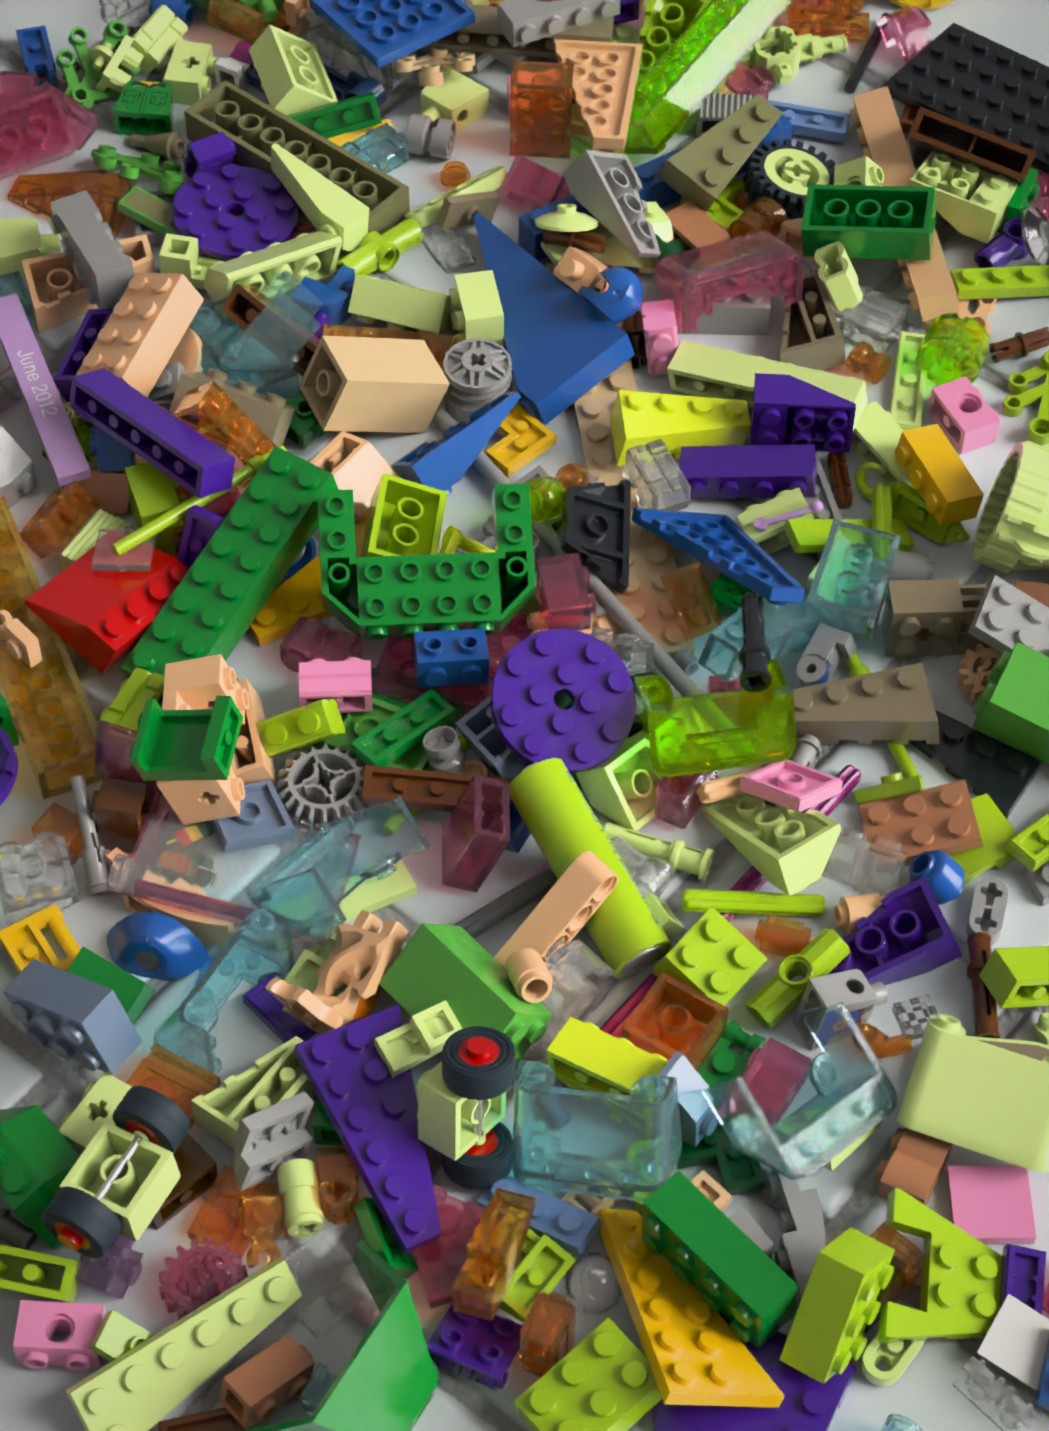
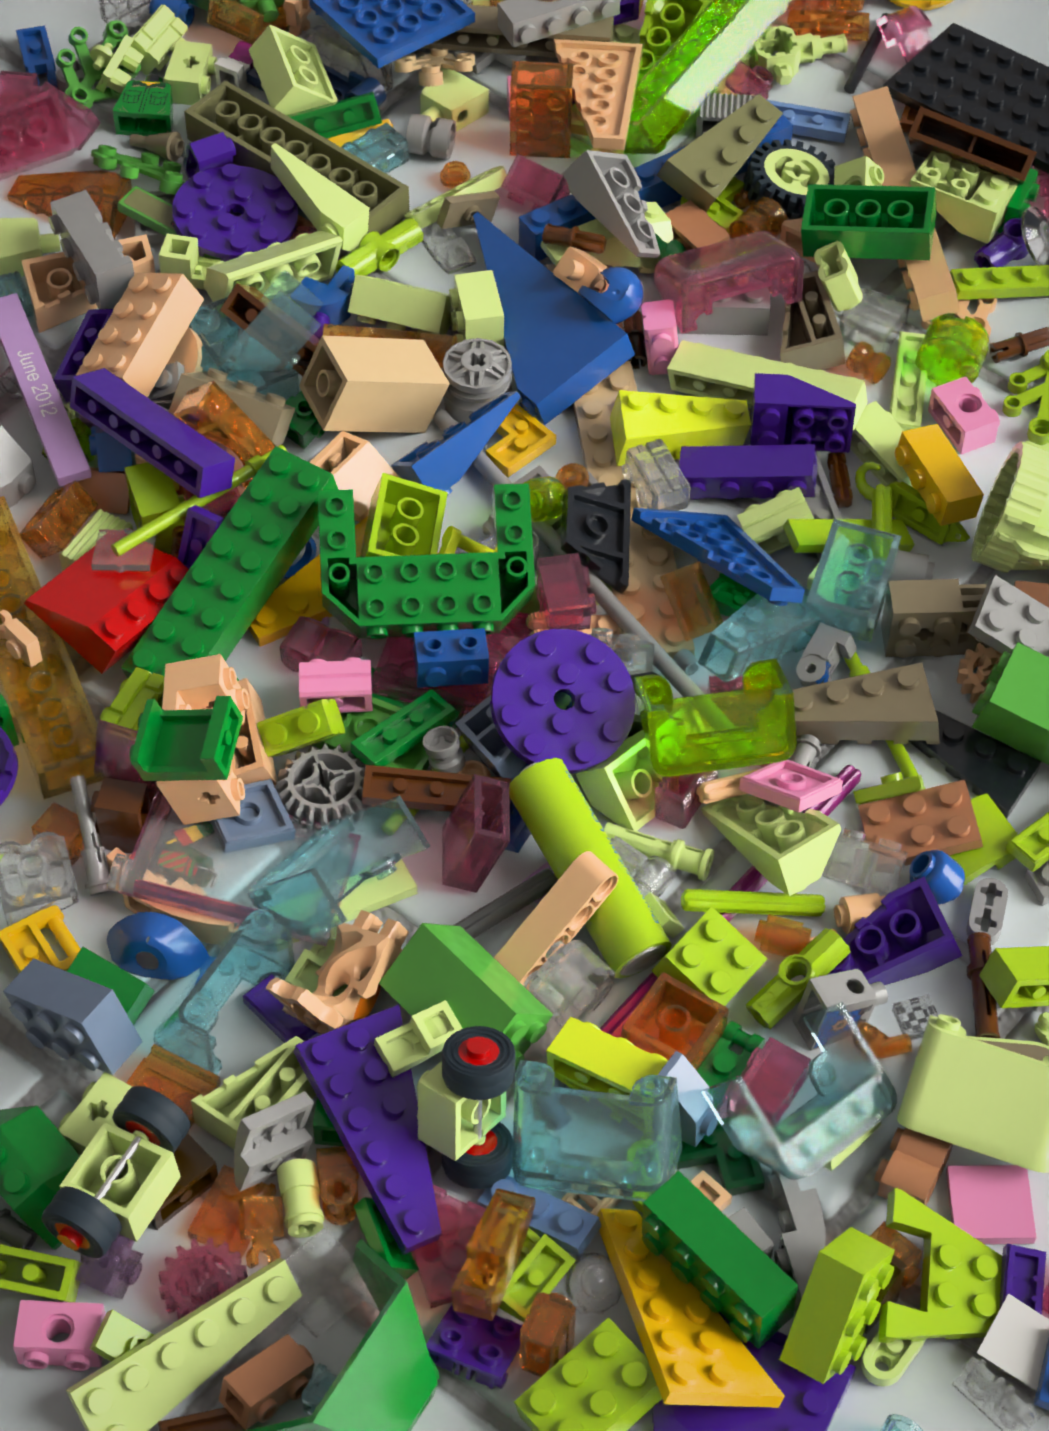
light nougat brick [505,948,553,1003] -> none
yellowish green dish [535,204,598,232] -> none
black pin [738,593,772,692] -> none
lavender hinge [754,500,823,532] -> none

